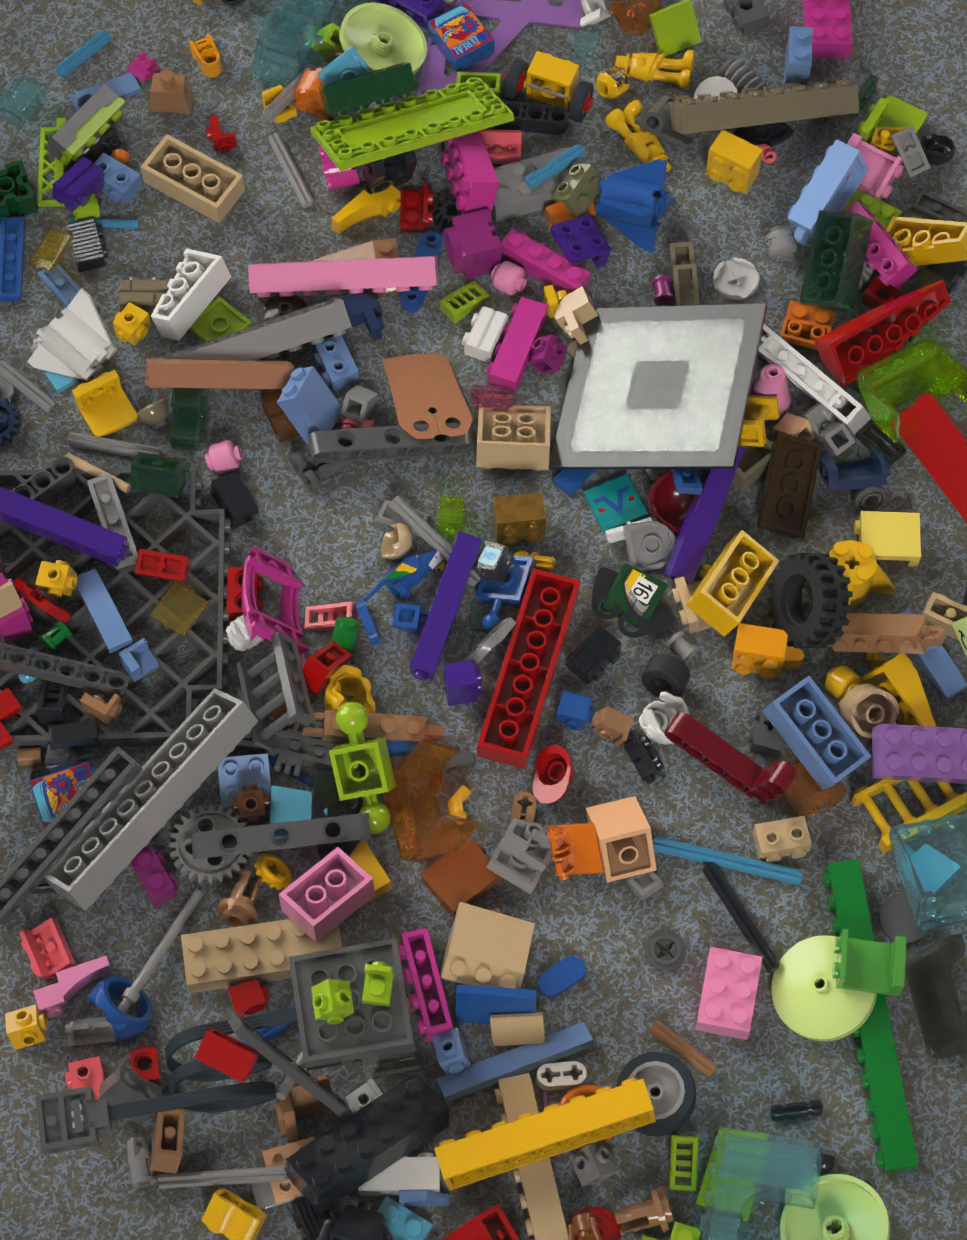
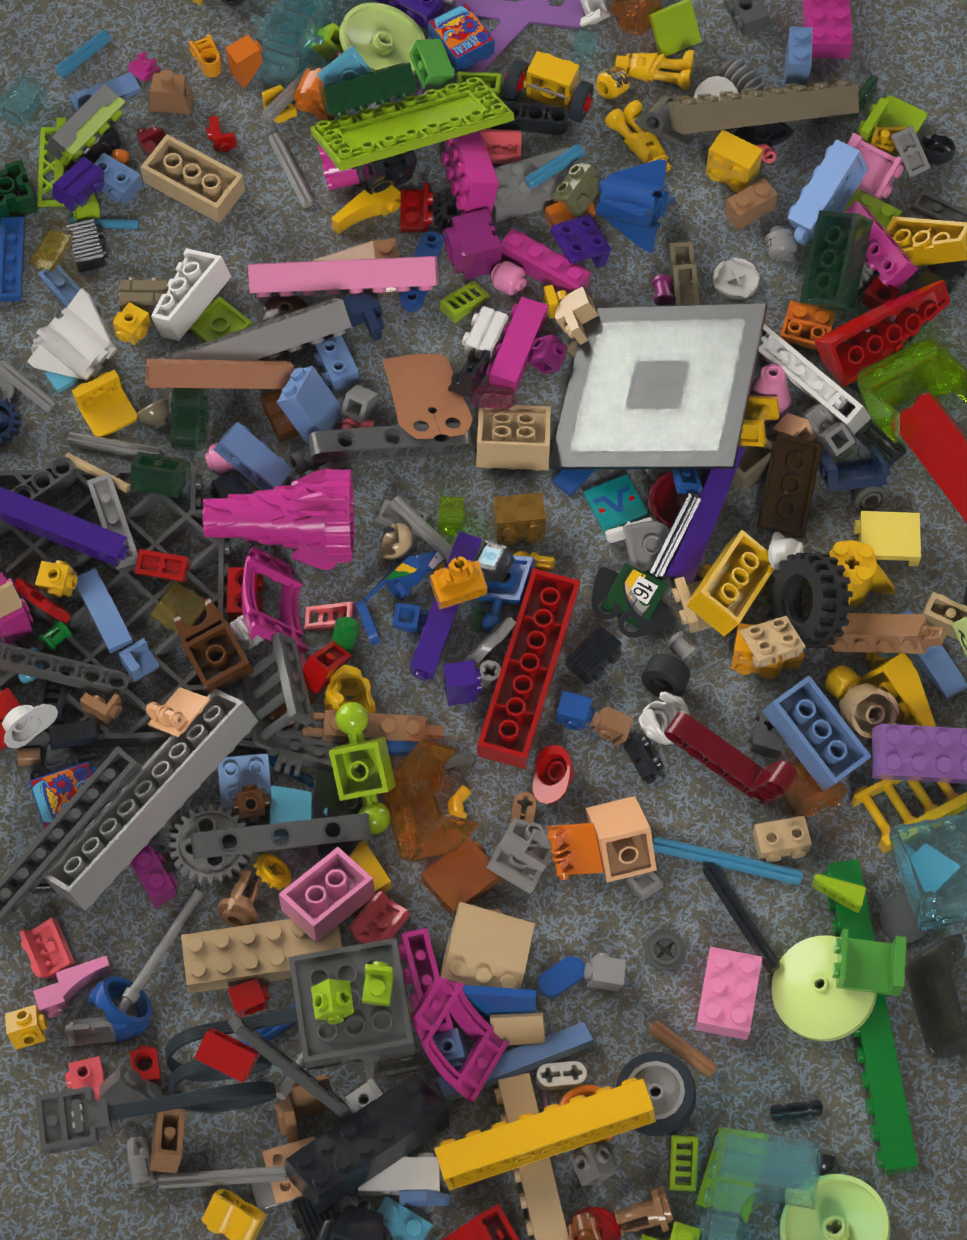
none -> white piece [2,704,58,748]
none -> dark red piece [136,125,166,157]
none -> light nougat hinge [146,687,211,737]
none -> reddish brown brick [173,597,255,694]
none -> dark pink cone [203,468,354,570]
none -> medium blue brick [213,422,293,490]
none -> orange slope [225,34,263,87]
none -> coral bracket [348,890,411,944]
none -> bright green brick [409,39,455,90]
none -> dark pink wedge [411,977,509,1103]
none -> light orange brick [430,556,487,610]
none -> black hinge [448,348,491,398]
none -> light grey bush [480,660,501,690]
none -> light grey brick [584,953,626,991]
none -> axle [648,492,702,580]
none -> medium nougat brick [724,178,778,230]
none -> tan hinge [739,616,805,668]
none -> white piece [768,532,804,570]
none -> lime slope [811,873,866,913]

